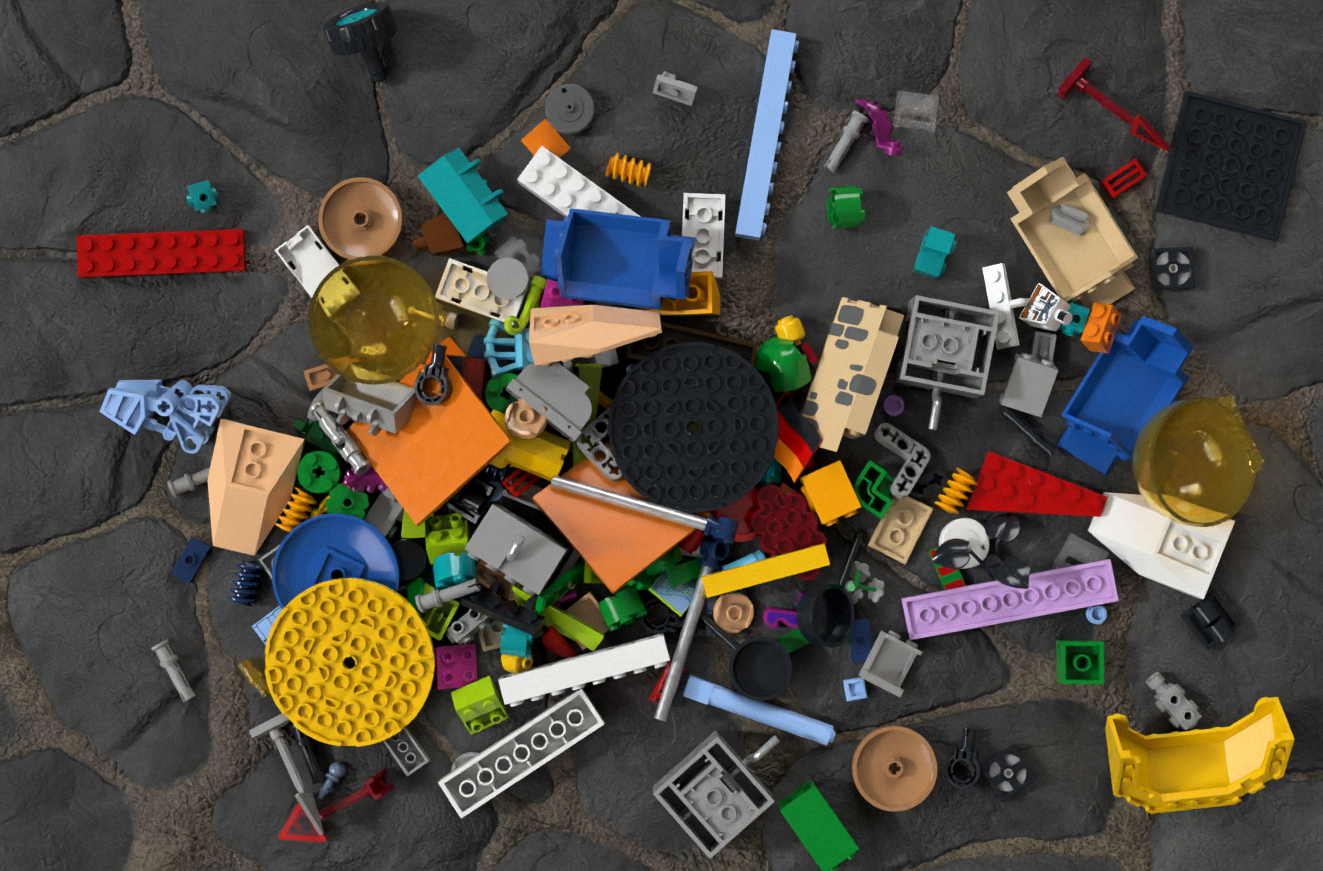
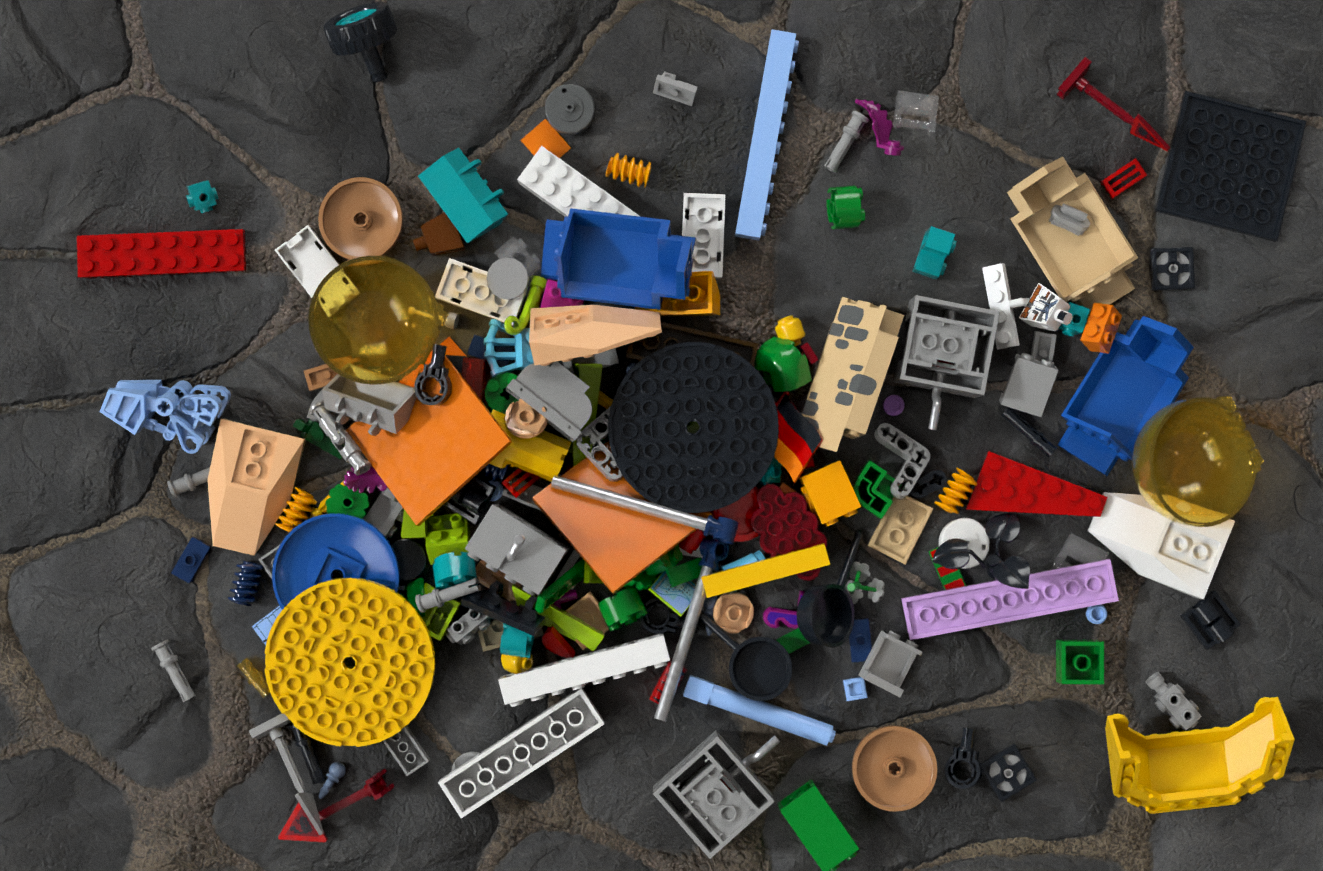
green brick [298,451,344,493] -> none
dark pink hinge [435,643,478,690] -> none
lime slope [451,676,509,735] -> none
green plate [465,236,489,255] -> none

